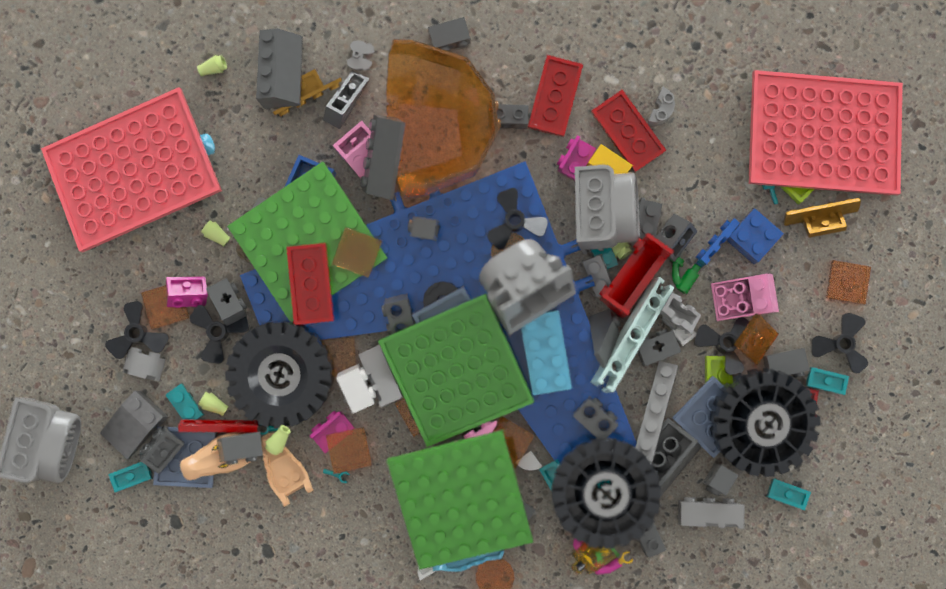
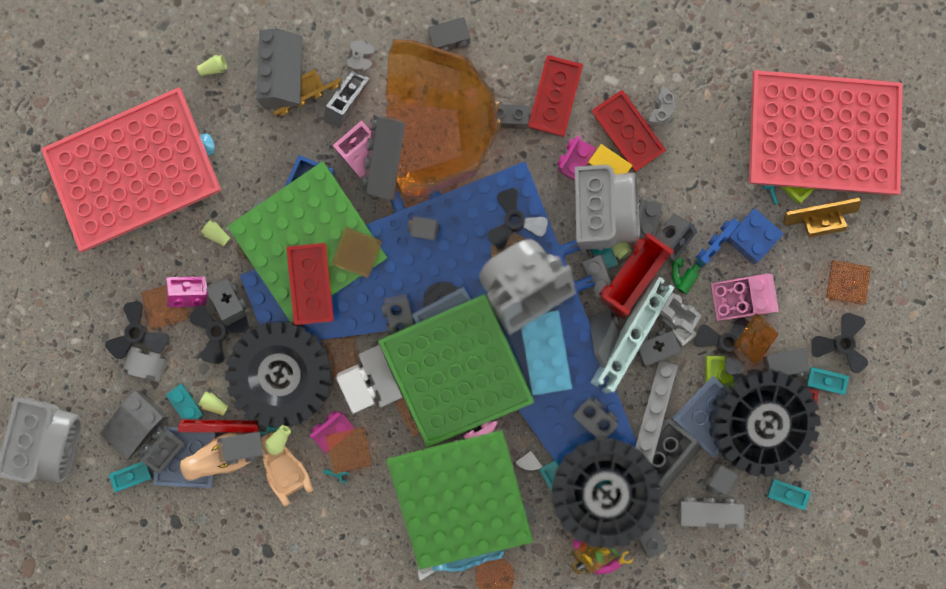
clear orange tile [493,416,535,469] -> none

